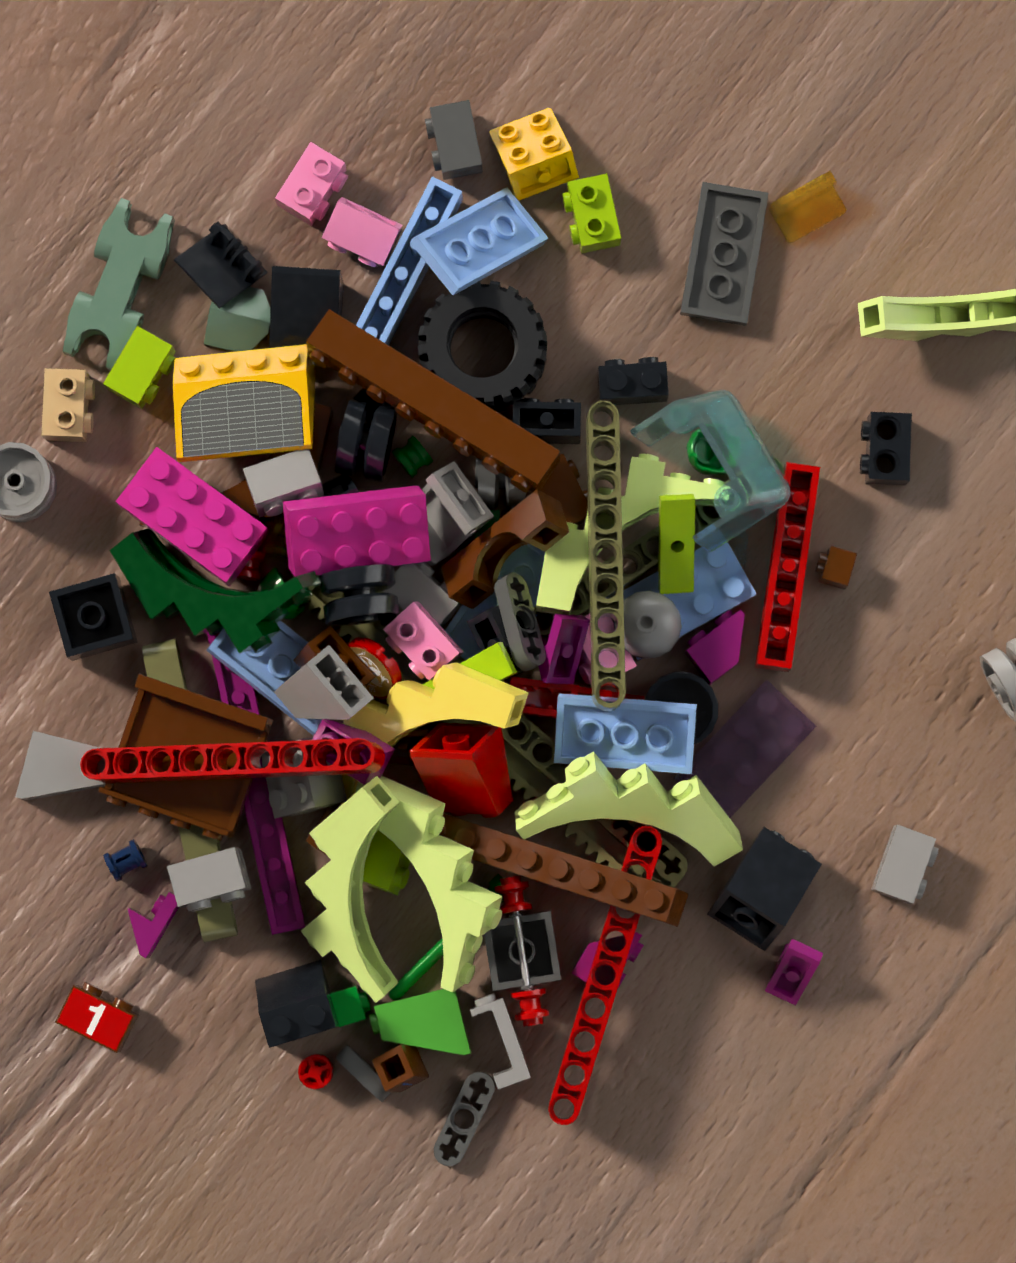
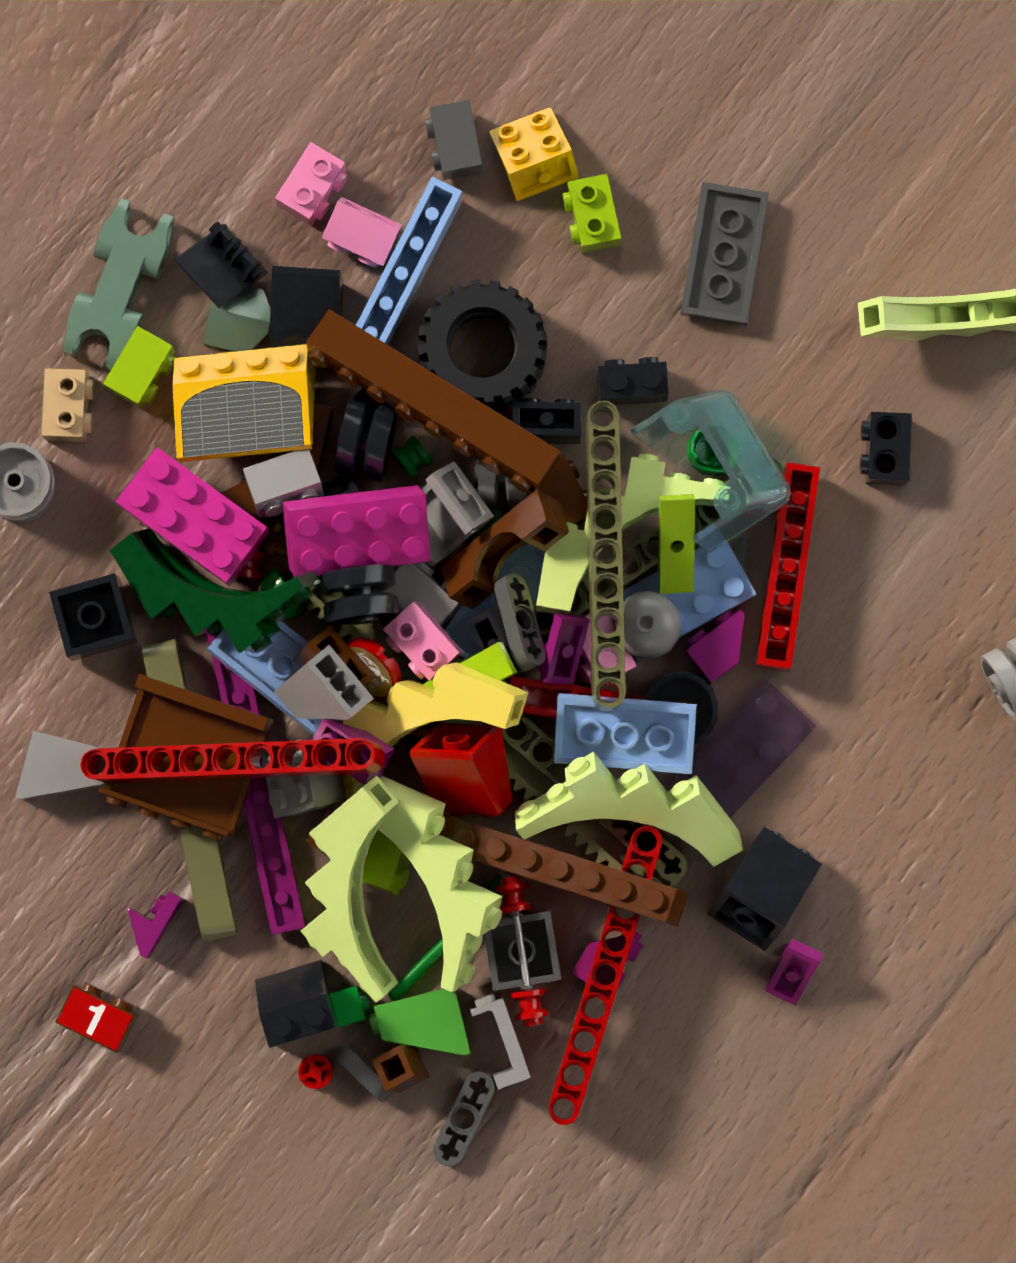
dark blue bush [103,839,148,882] -> none
light grey brick [167,847,252,912] -> none
light blue plate [411,187,548,295] -> none
clear yellow panel [769,171,846,244] -> none
reddish brown plate [815,546,857,590] -> none
light grey brick [871,825,939,904] -> none

